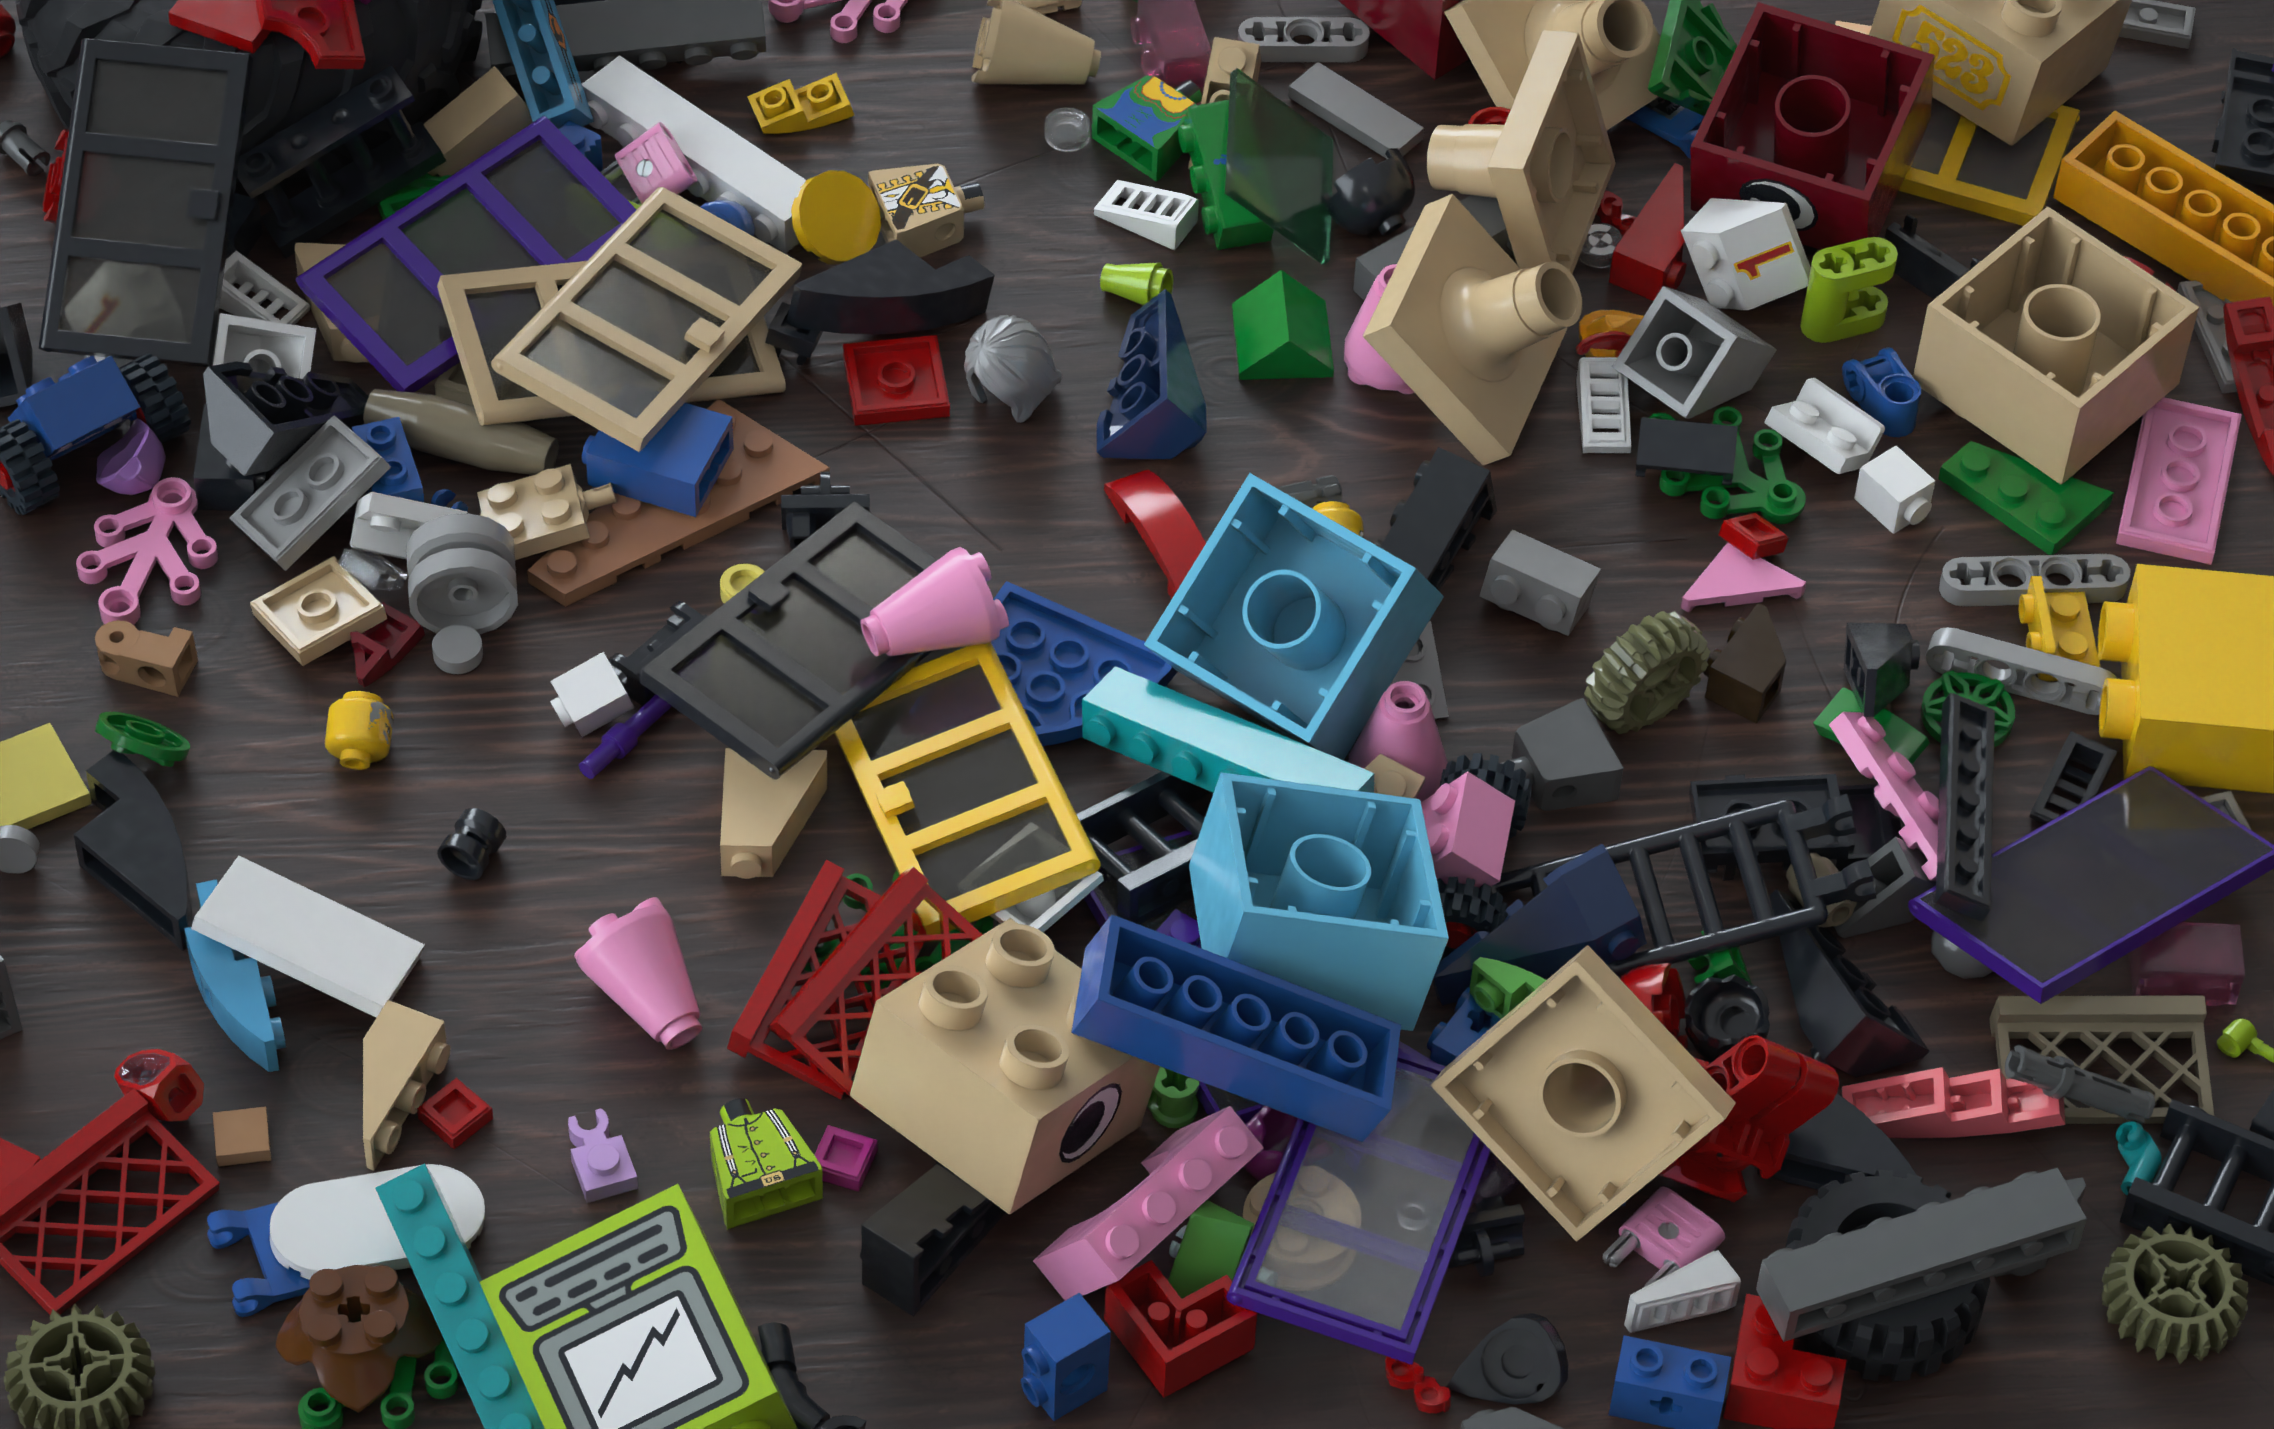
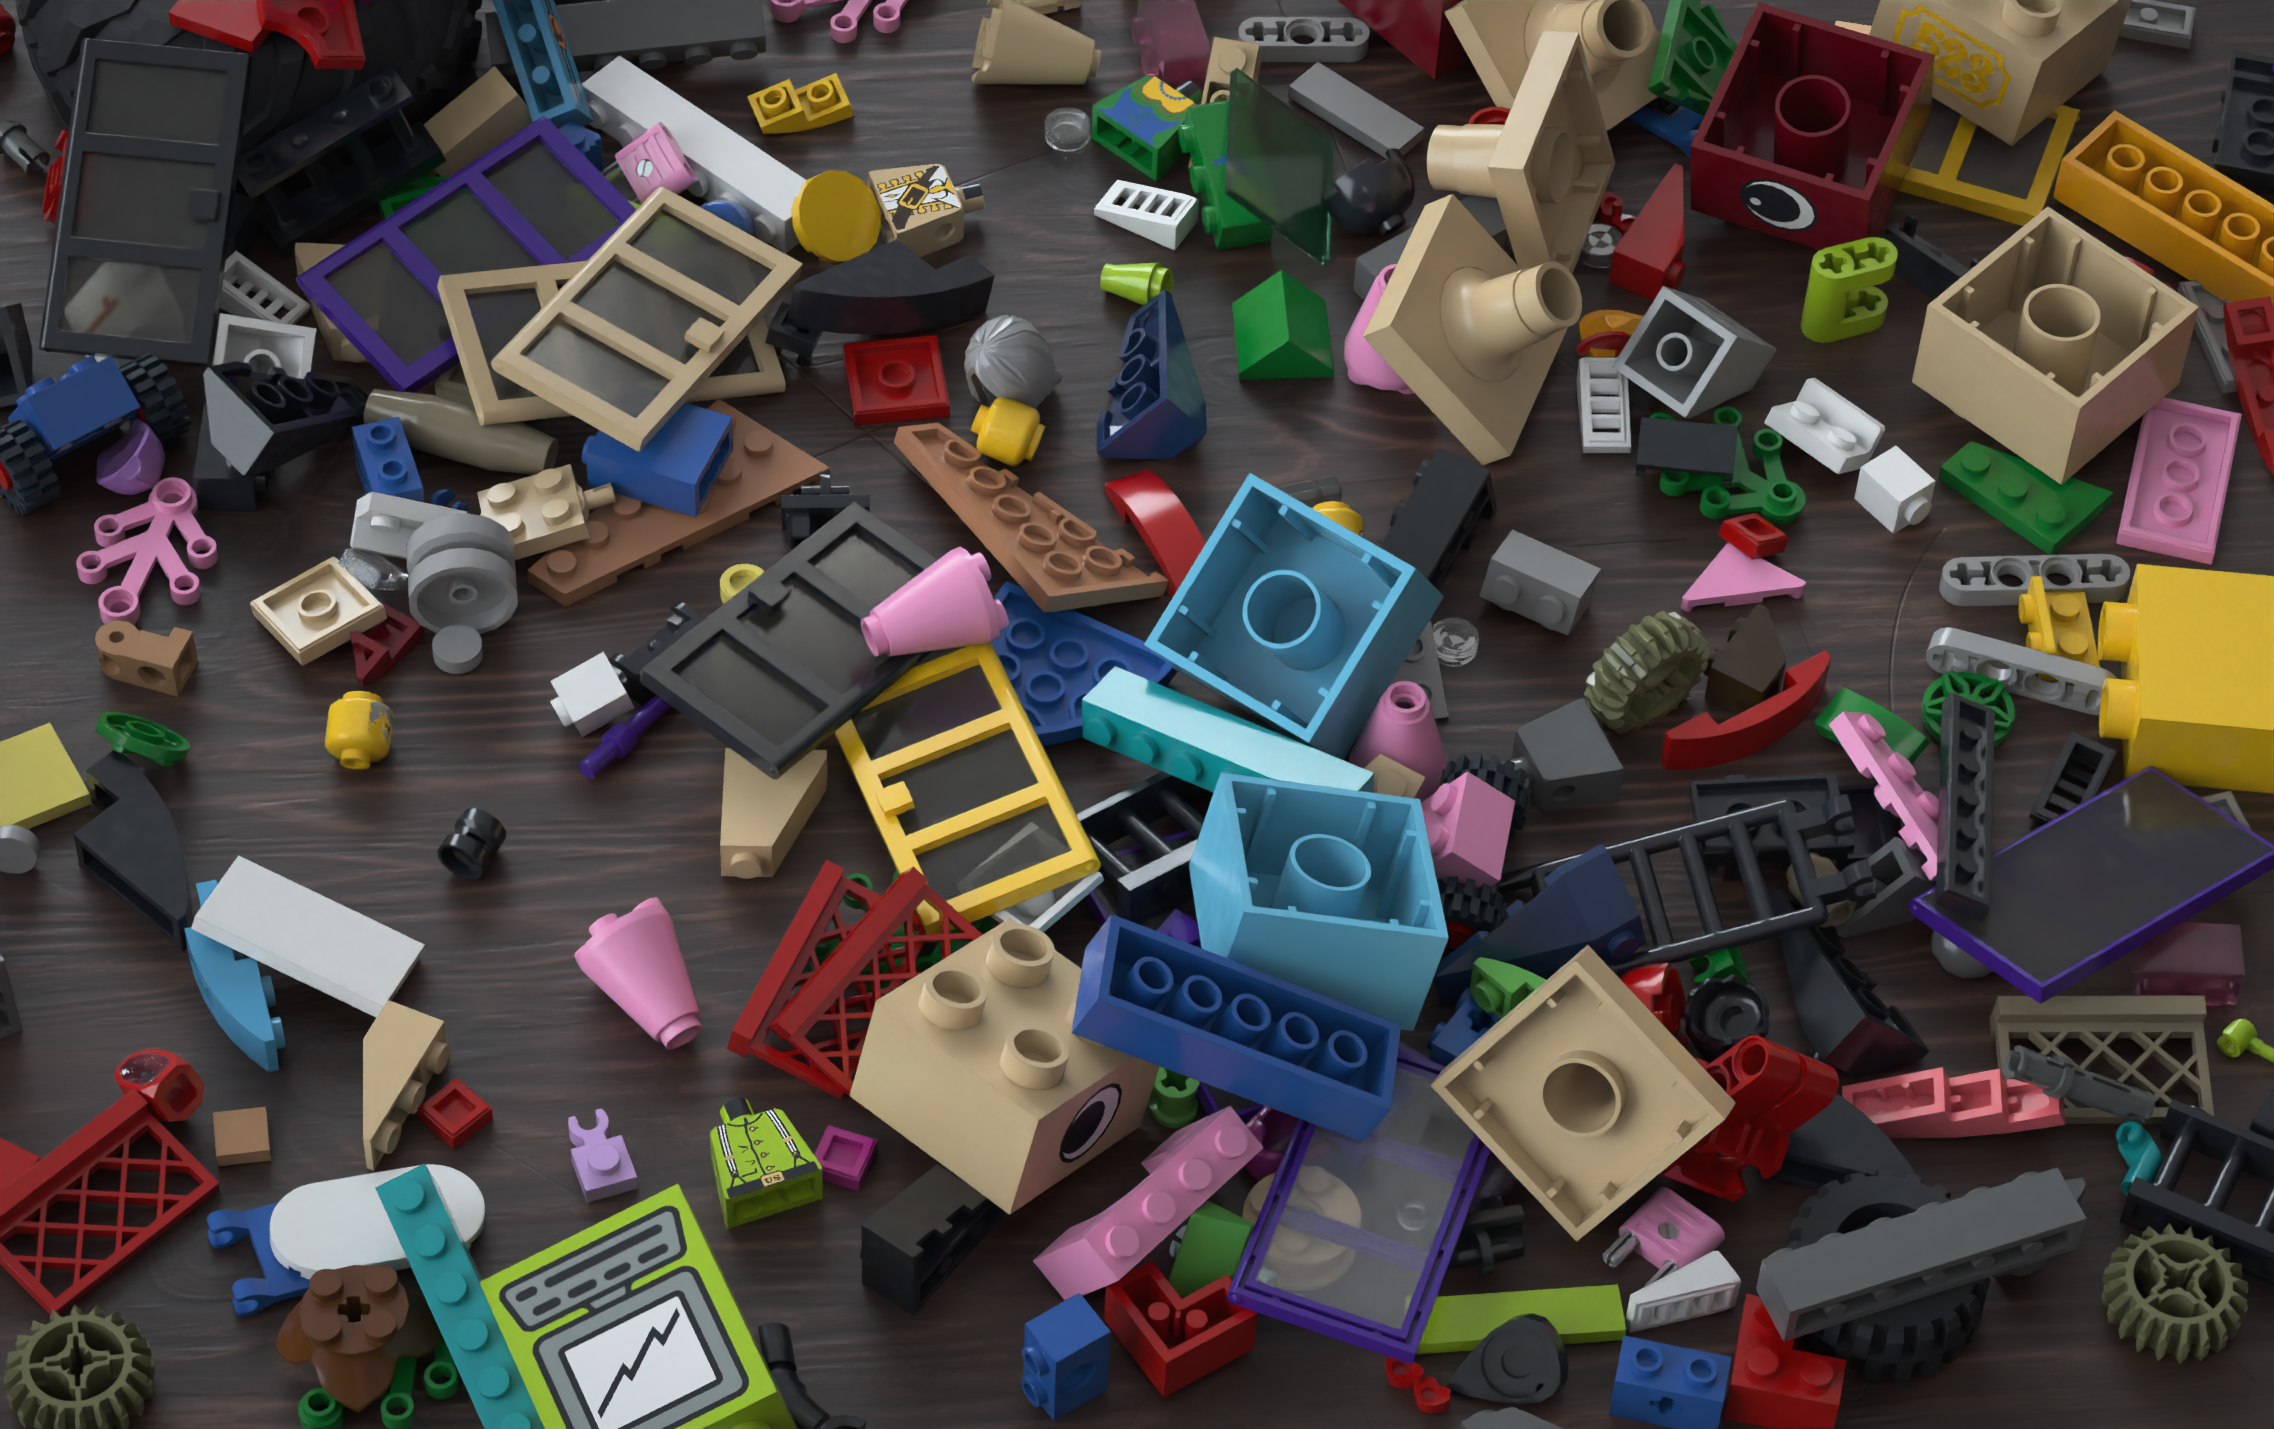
light grey tile [230,415,391,571] -> none
white slope [1681,198,1811,310] -> none
blue piece [1842,347,1921,437] -> none
black slope [1843,622,1920,717] -> none
none -> nougat wing [894,423,1169,613]
none -> yellow head [970,397,1046,467]
none -> lime tile [1404,1284,1626,1355]
none -> clear tile [1432,618,1479,667]
none -> red slope [1660,650,1831,770]

